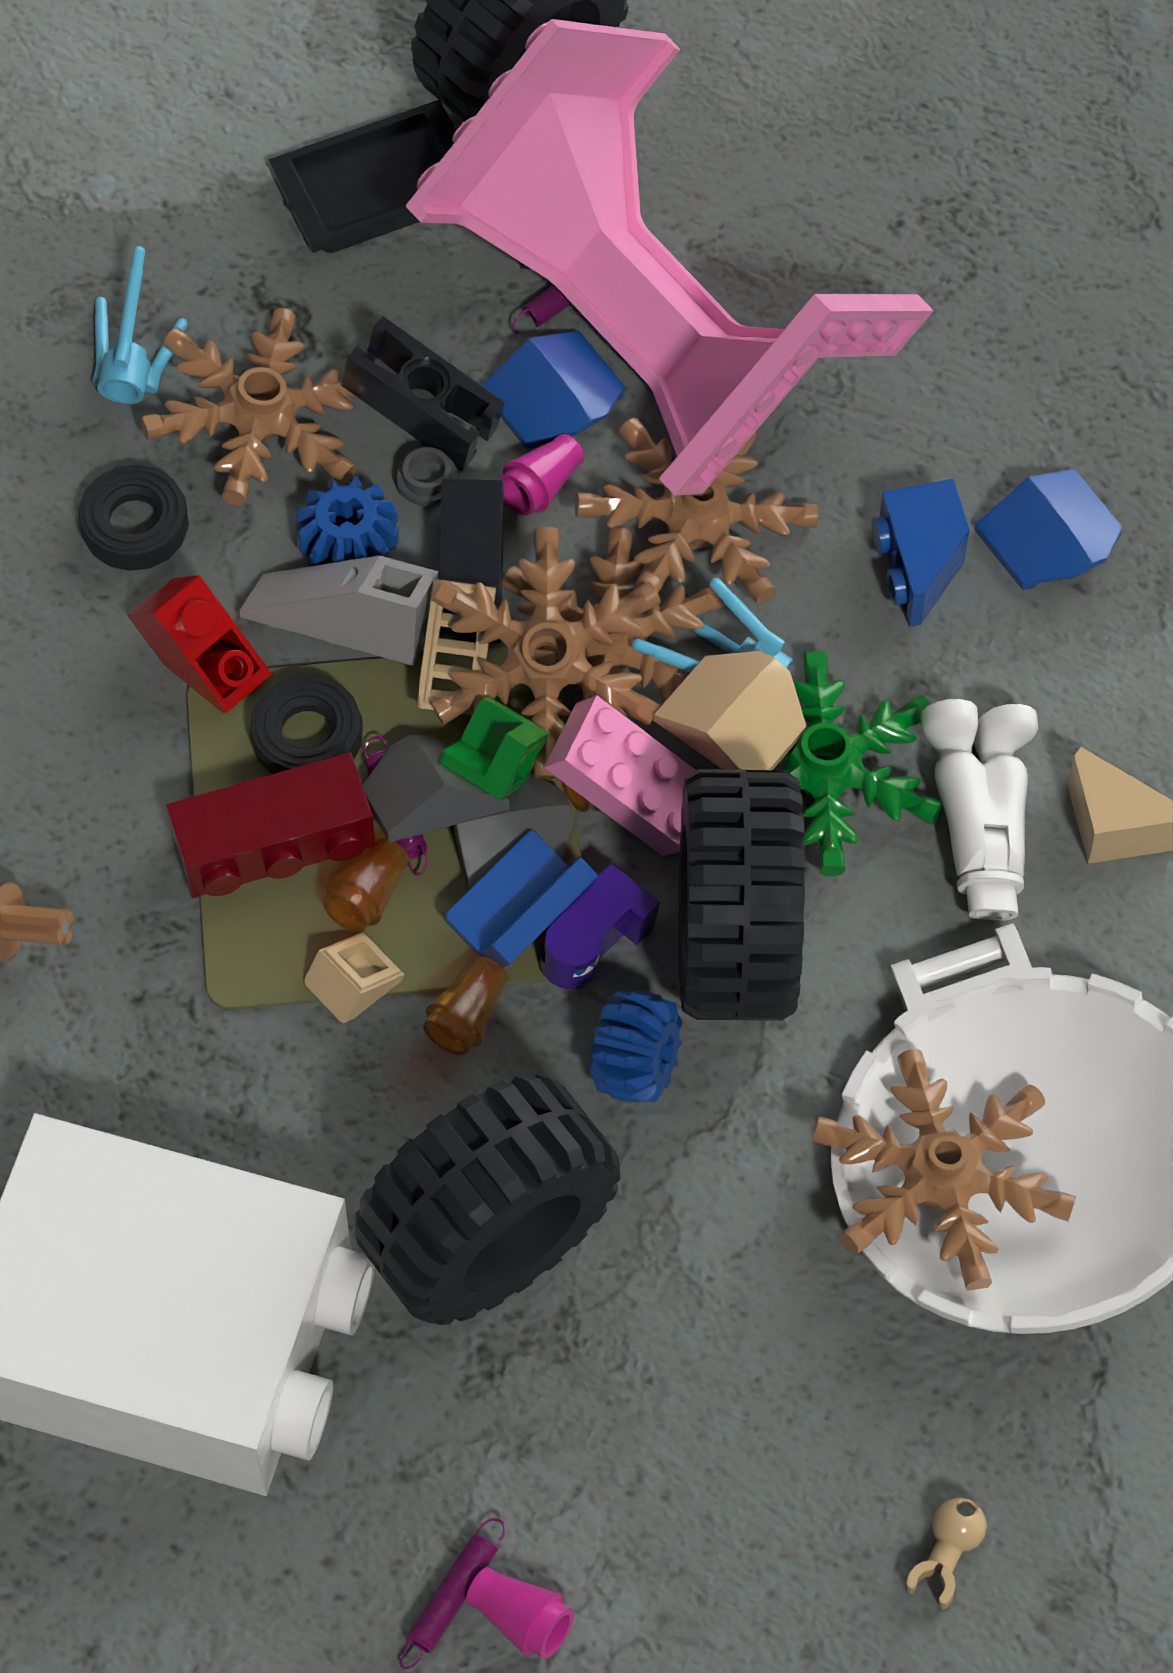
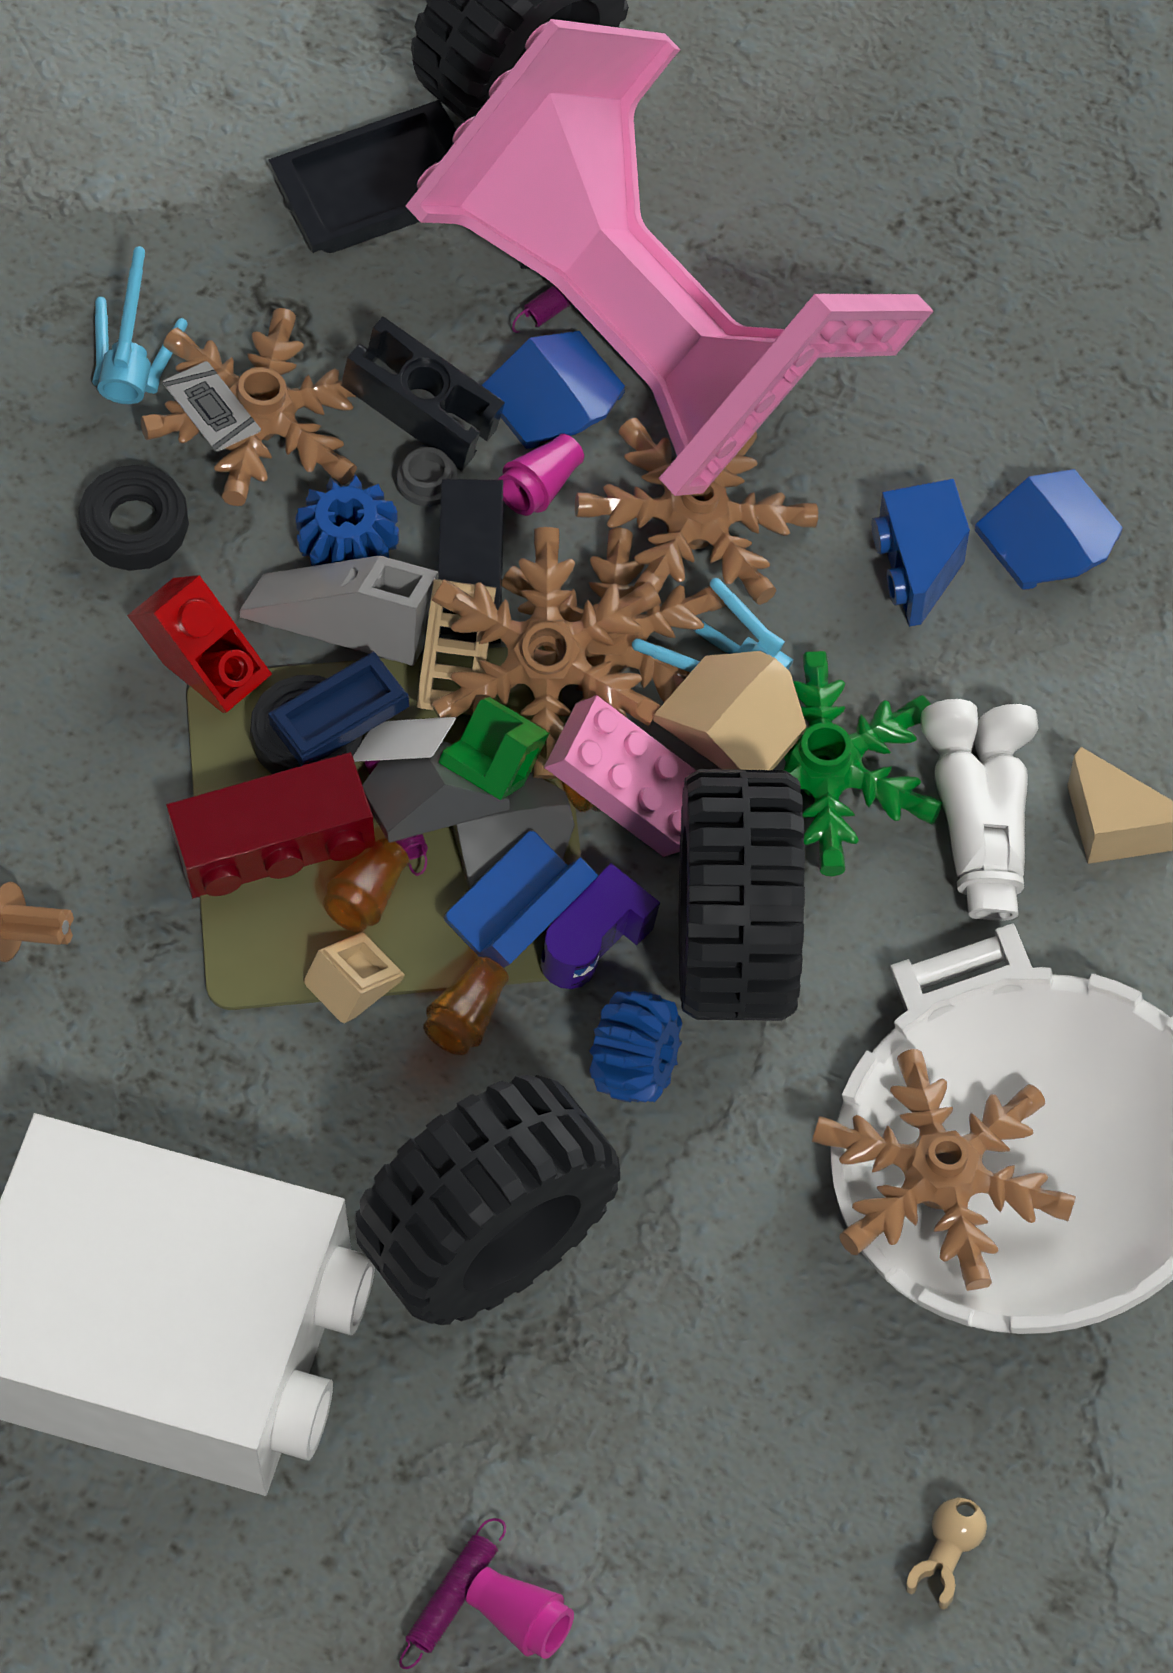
none -> sticker [163,361,261,451]
none -> dark blue tile [268,651,410,766]
none -> white sticker [353,717,456,762]

